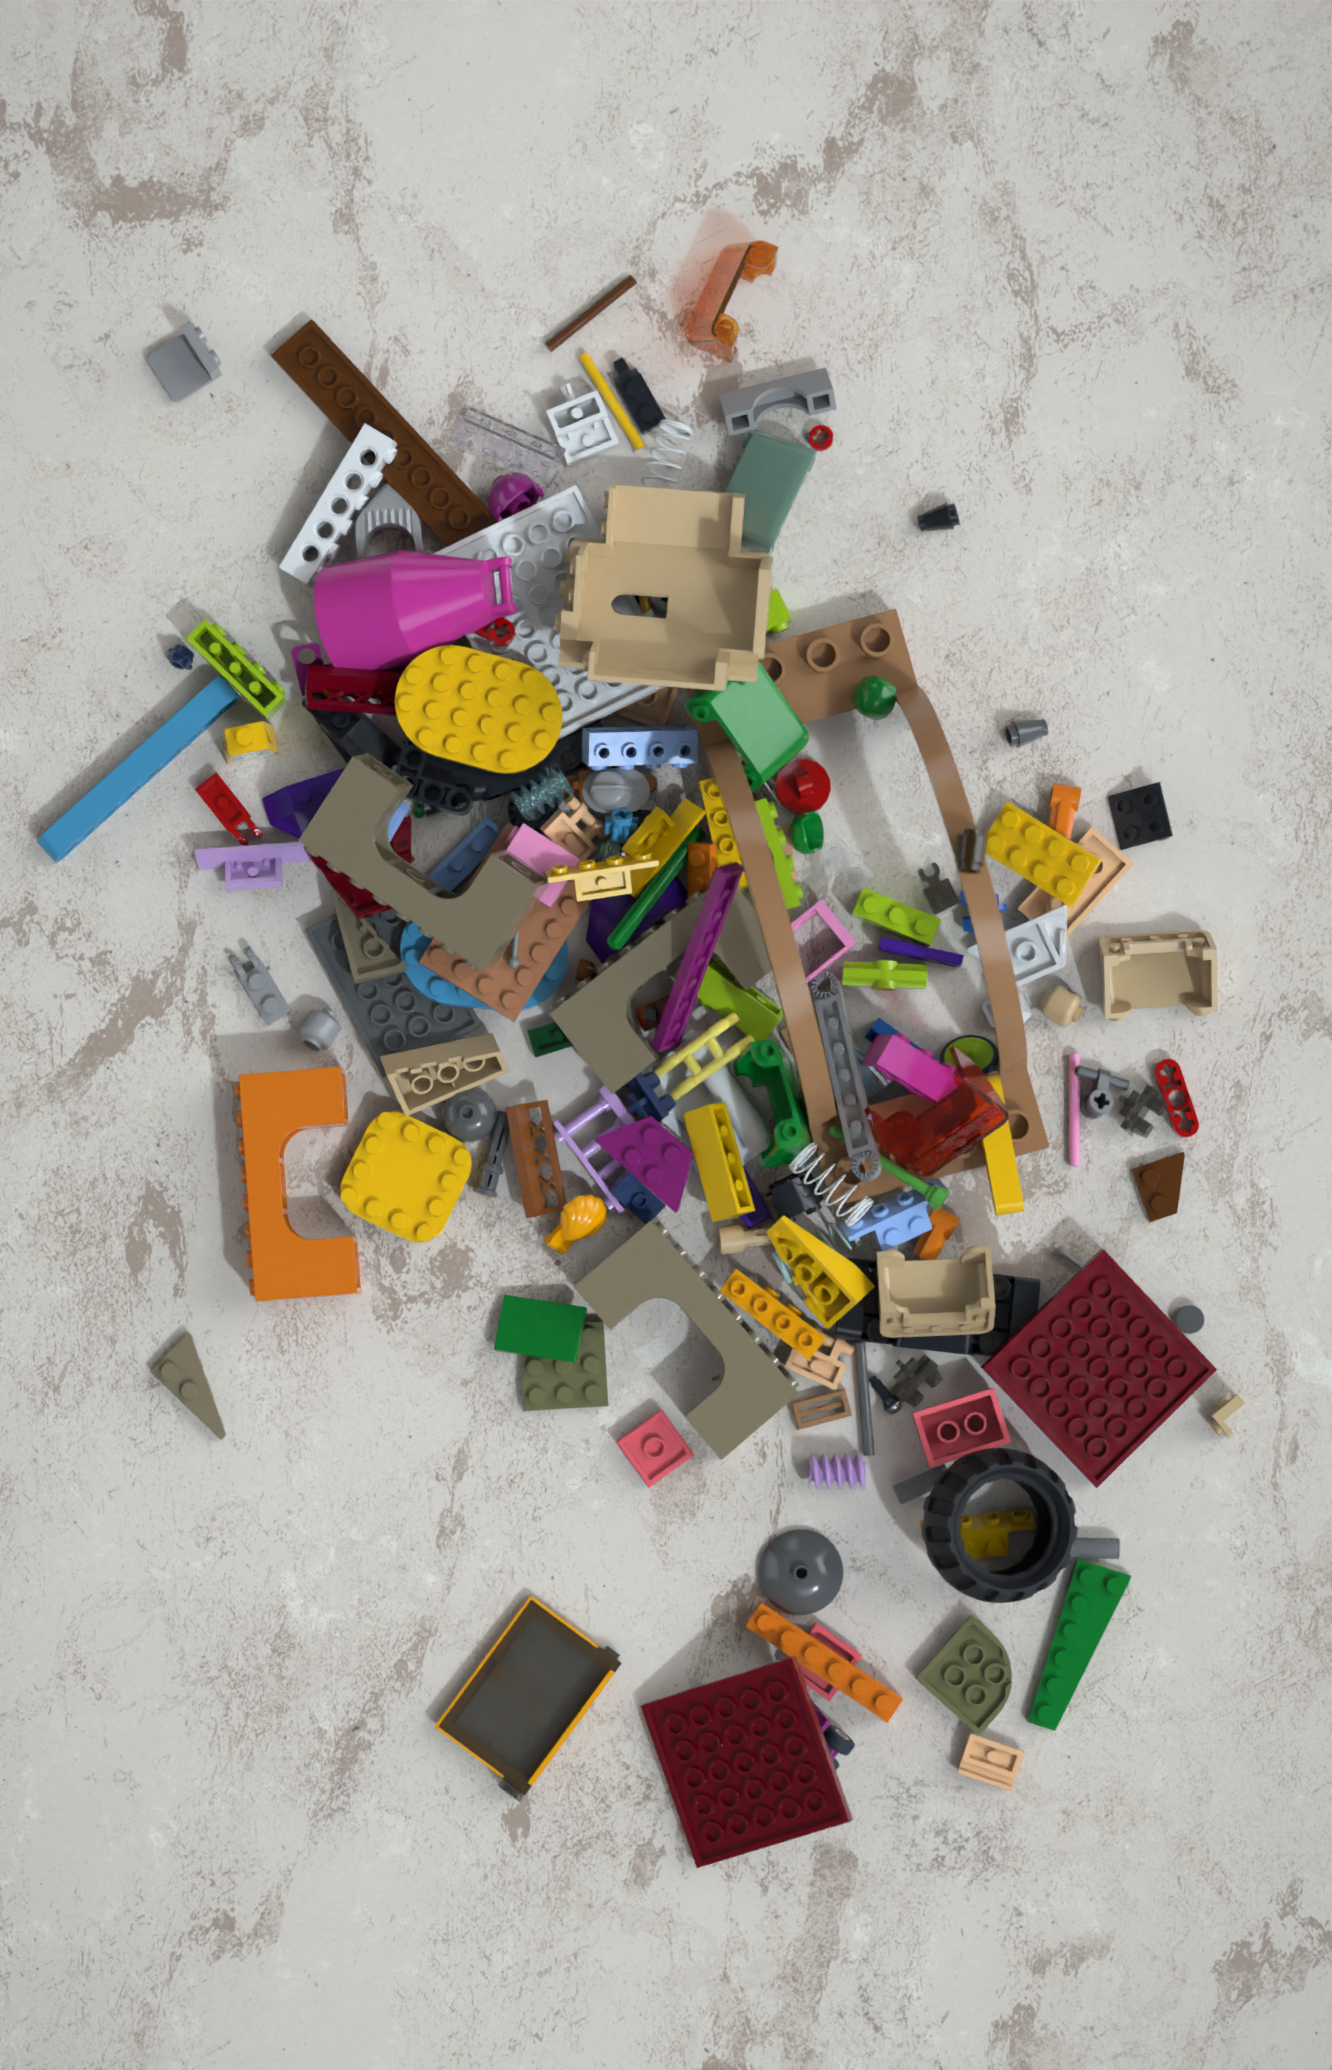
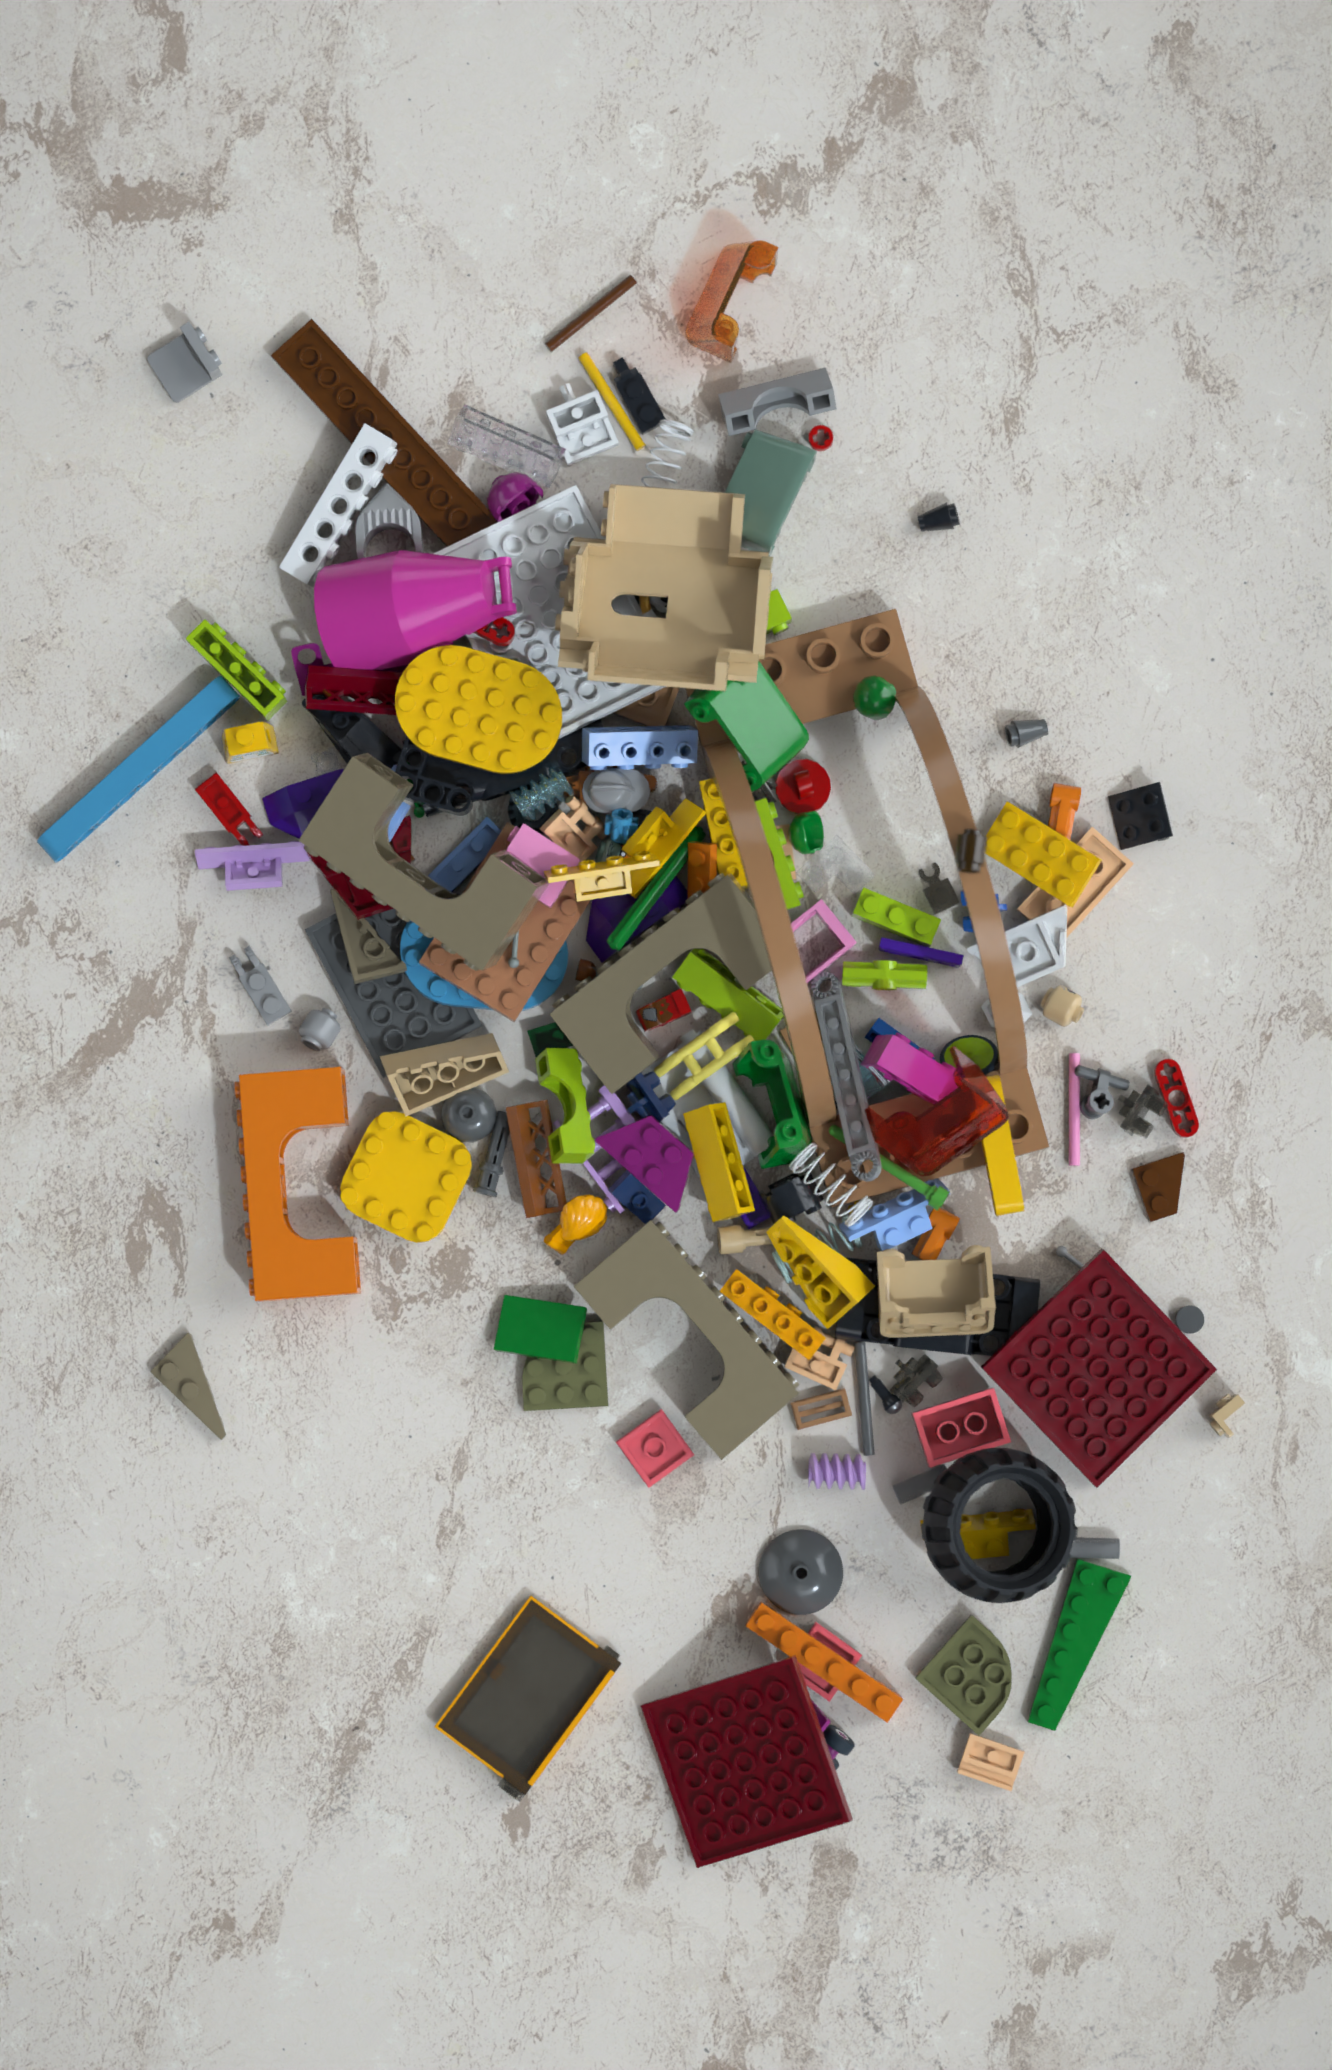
dark blue plate [167,645,194,670] -> none
magenta plate [651,862,743,1052] -> none
tan windscreen [1099,930,1217,1021] -> none
none -> lime arch [535,1048,595,1164]

